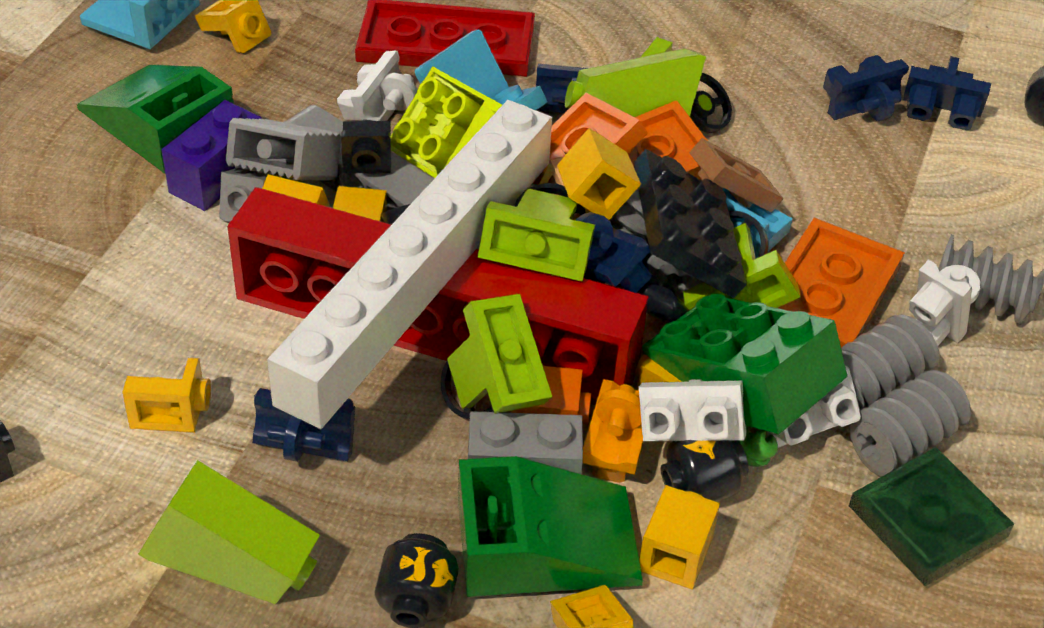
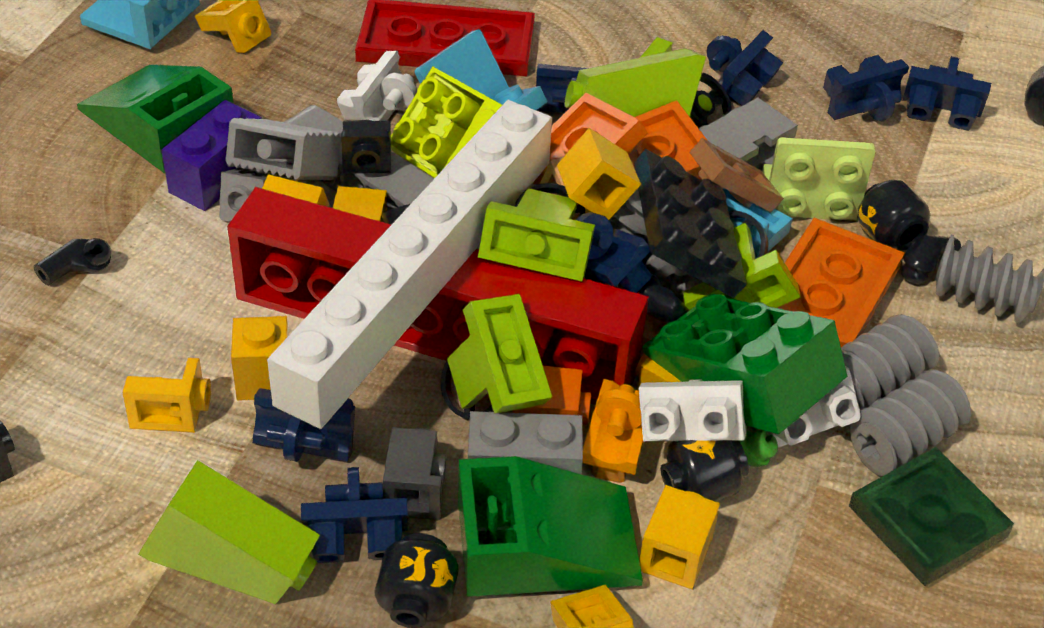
white hips [909,259,980,345] -> none
none -> black arm [34,238,111,286]
none -> yellow brick [231,316,289,401]
none -> dark blue hips [301,467,408,563]
none -> flat silver brick [383,427,447,520]
none -> light grey brick [699,97,798,171]
none -> dark blue hips [706,30,783,106]
none -> yellowish green bracket [762,137,875,221]
none -> black head [857,180,931,250]
none -> black arm [901,235,961,284]

